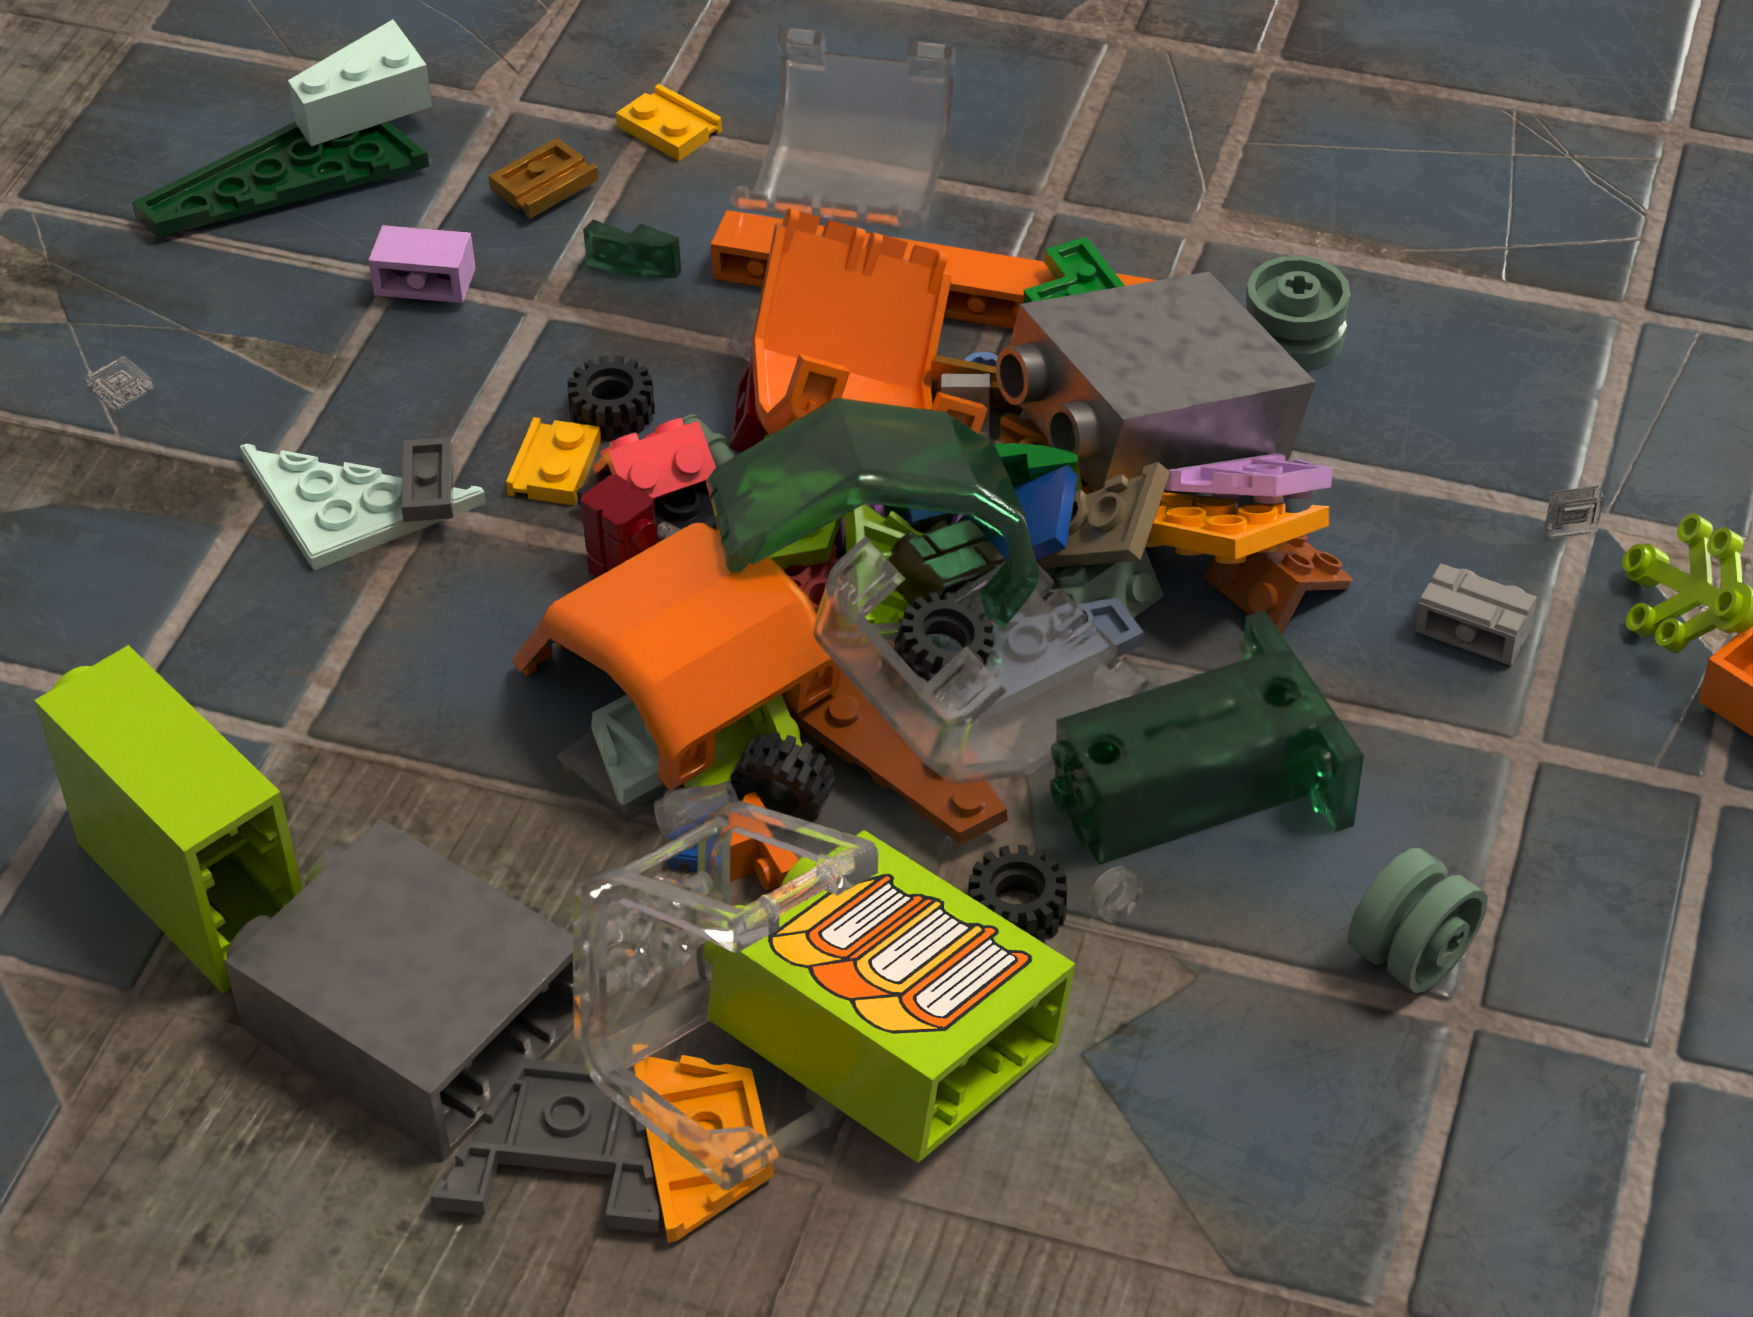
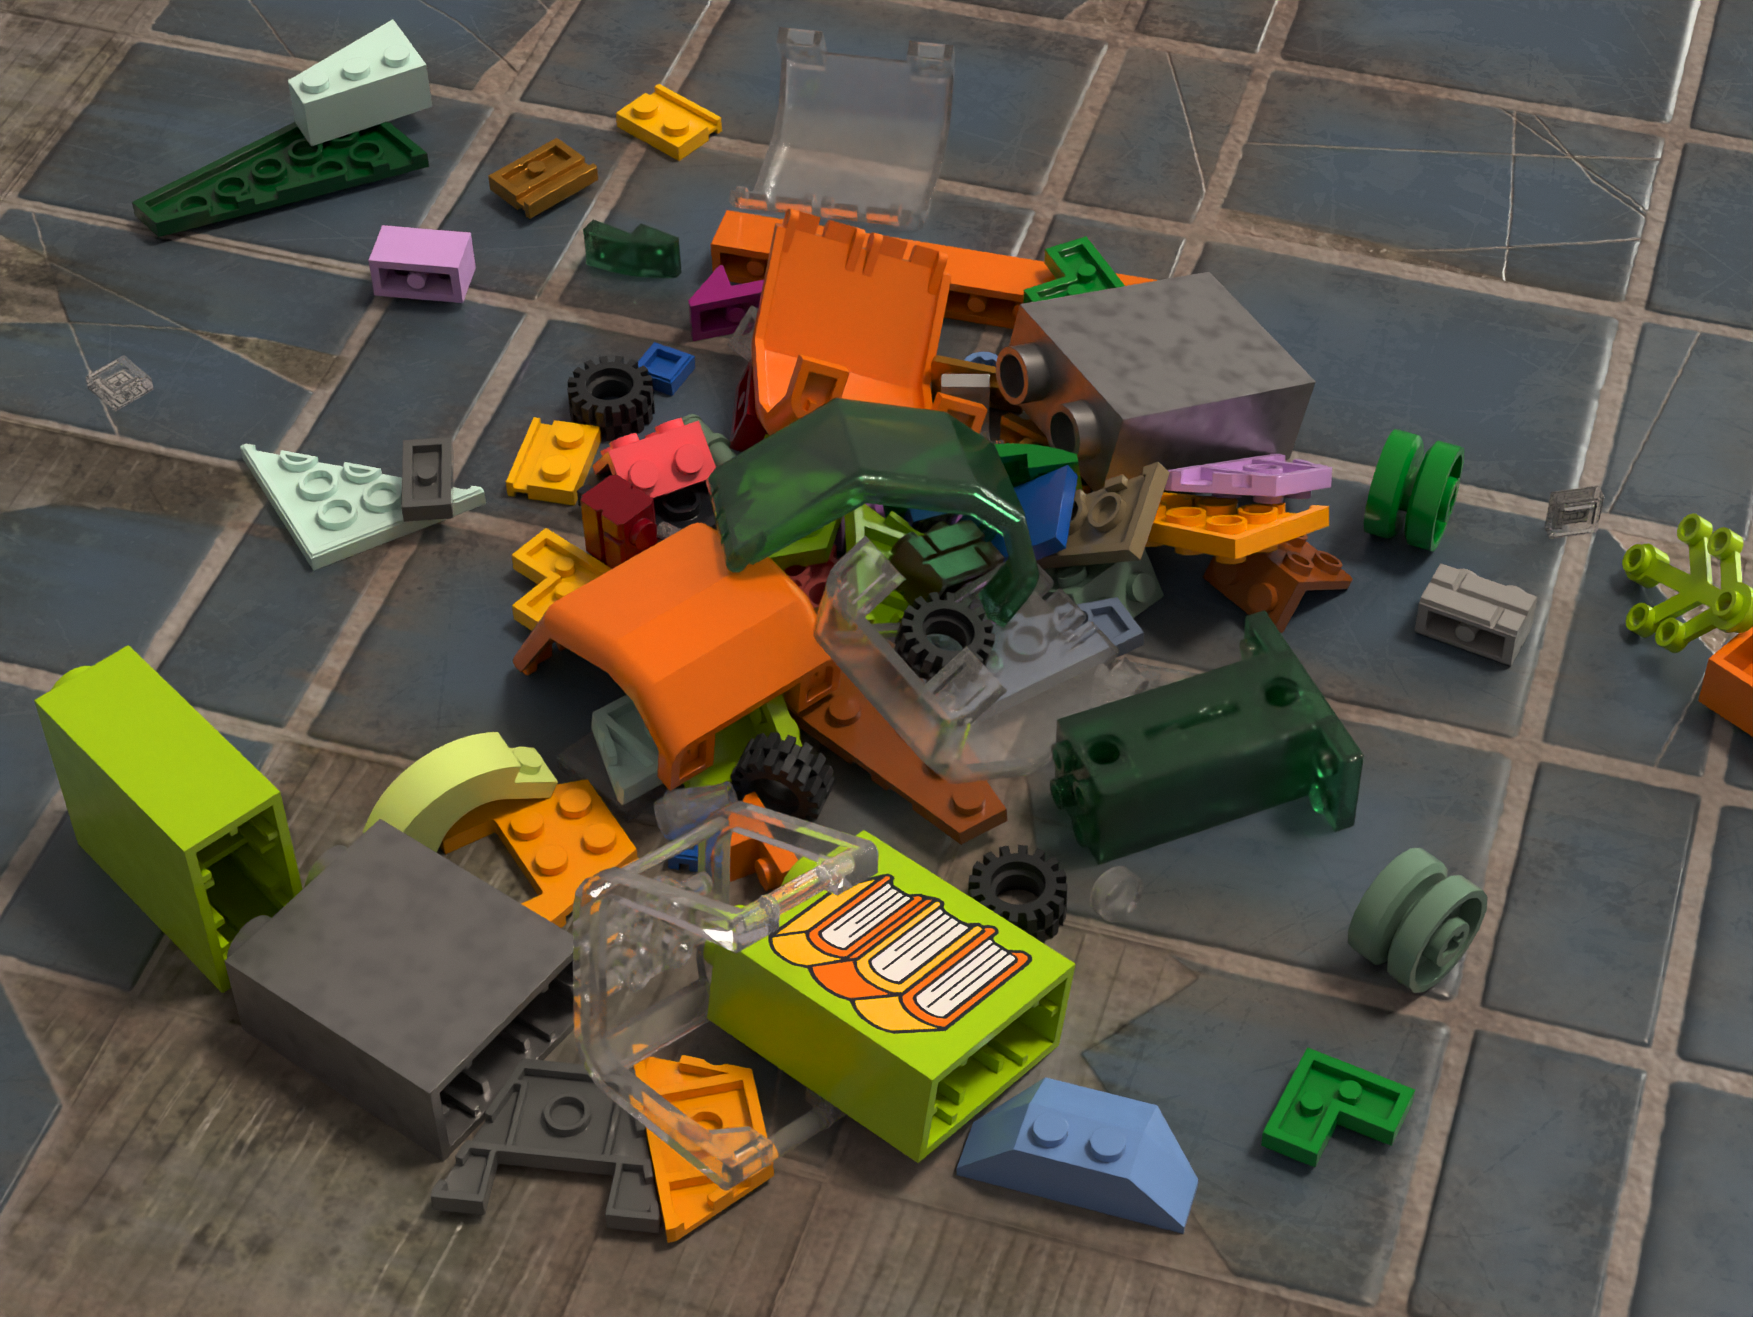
sand green wheel [1246,256,1350,371] -> none
none -> yellowish green arch [363,732,558,853]
none -> light orange wing [440,779,638,928]
none -> yellow plate [511,528,612,631]
none -> blue tile [638,342,695,396]
none -> magenta slope [688,265,764,341]
none -> medium blue wedge [956,1077,1198,1234]
none -> green plate [1261,1047,1415,1167]
none -> green wheel [1363,429,1464,551]

